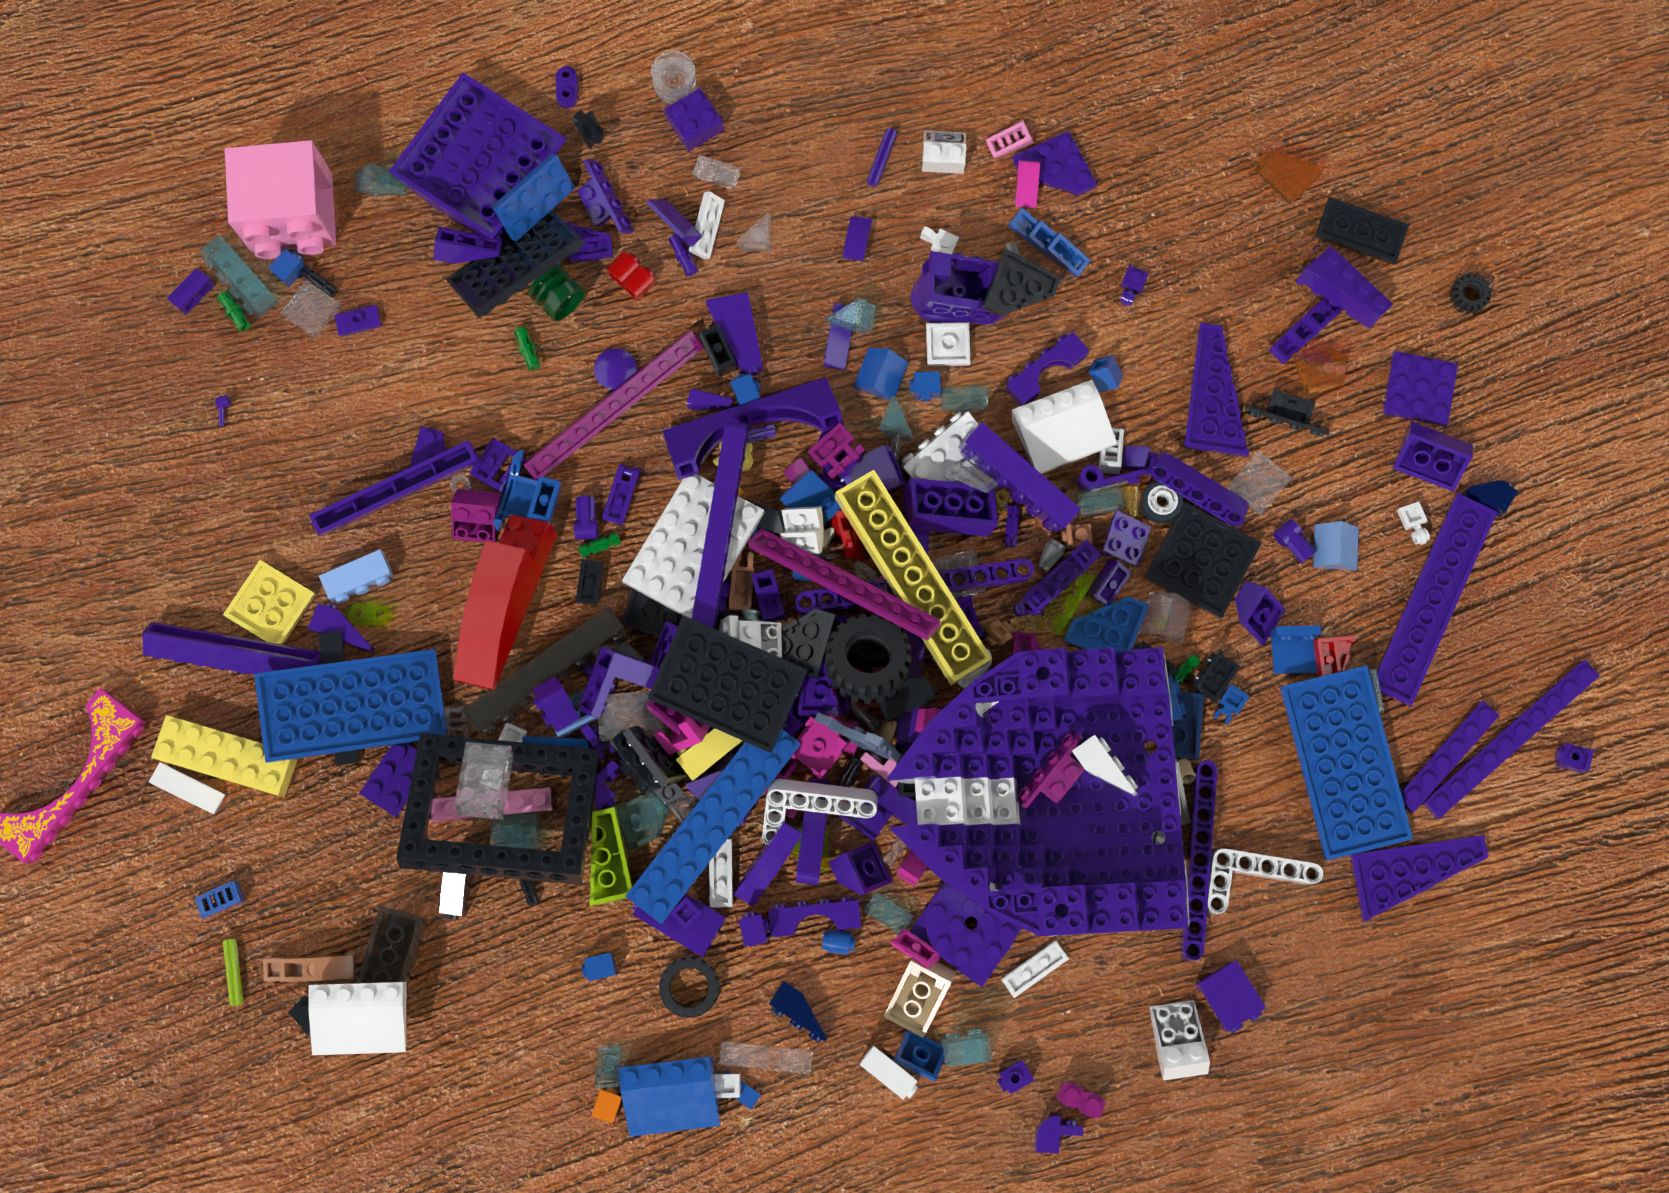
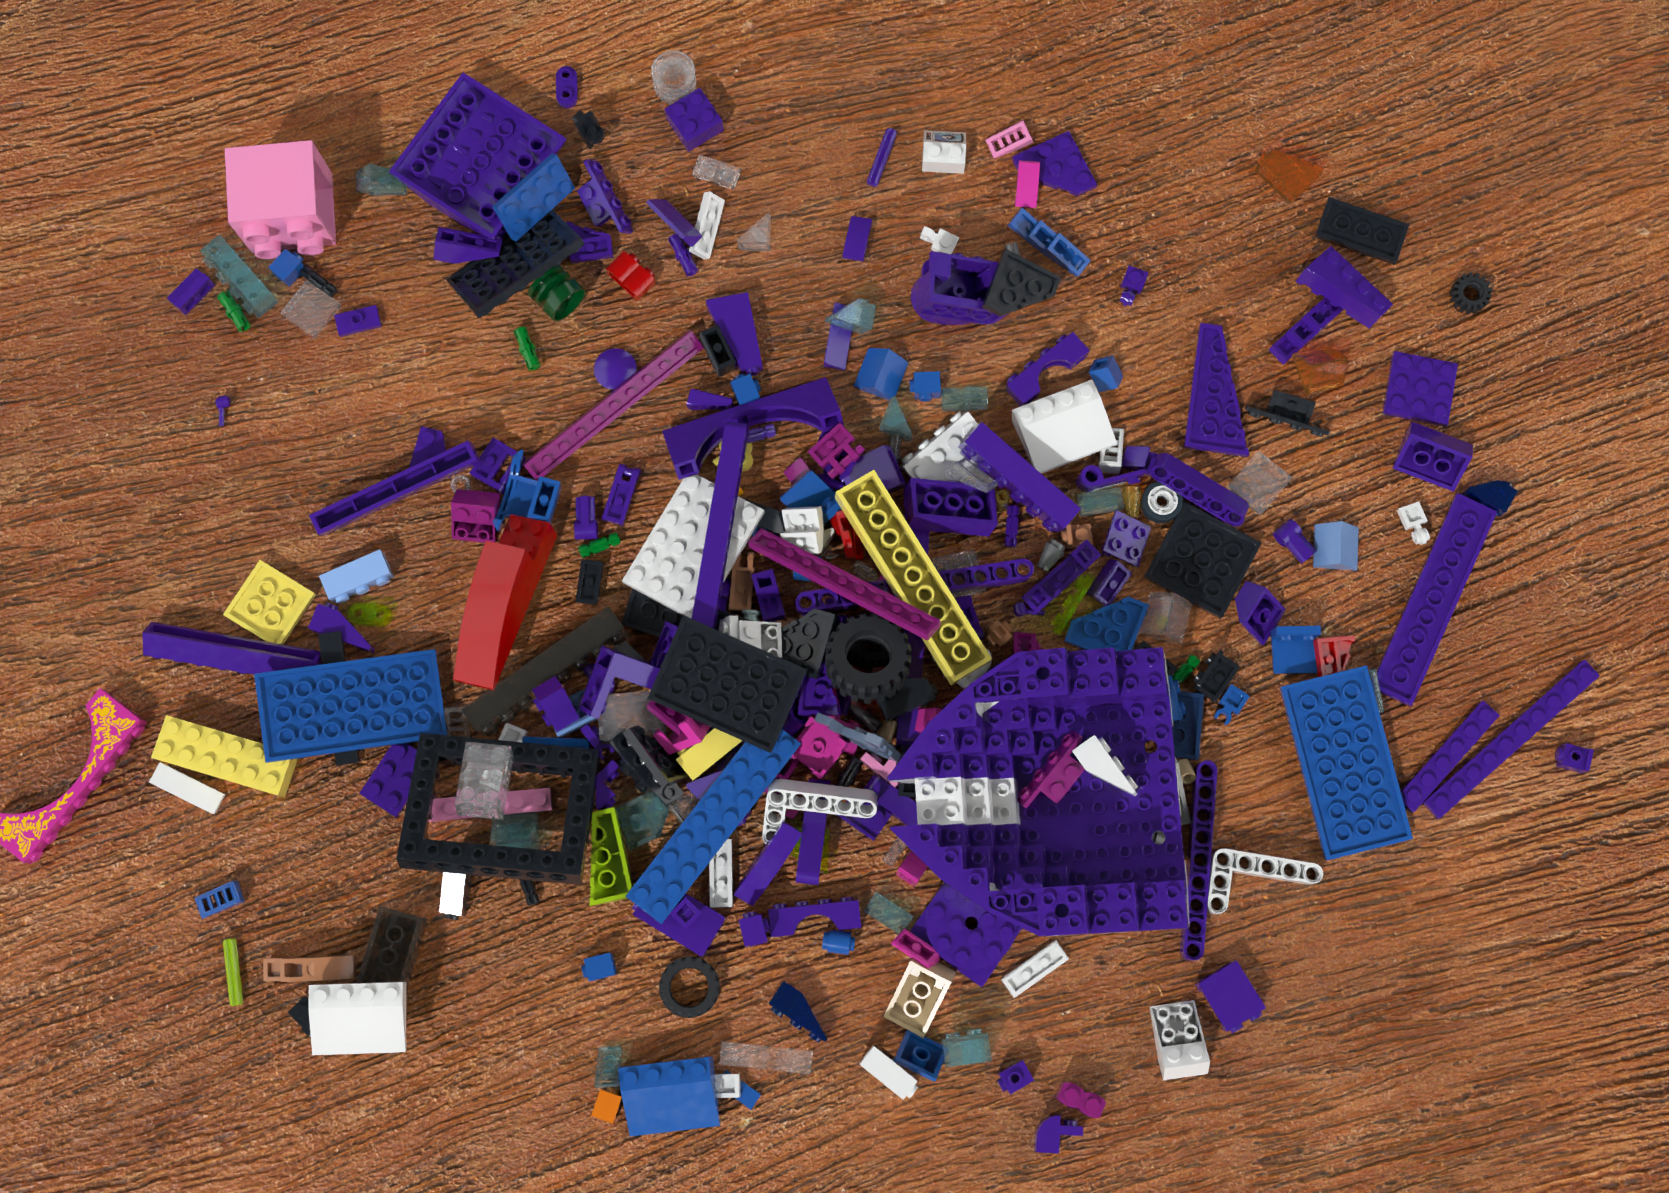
dark purple slope [829,841,893,895] -> none
white plate [926,322,970,366] -> none
dark purple wing [1350,835,1488,922] -> none

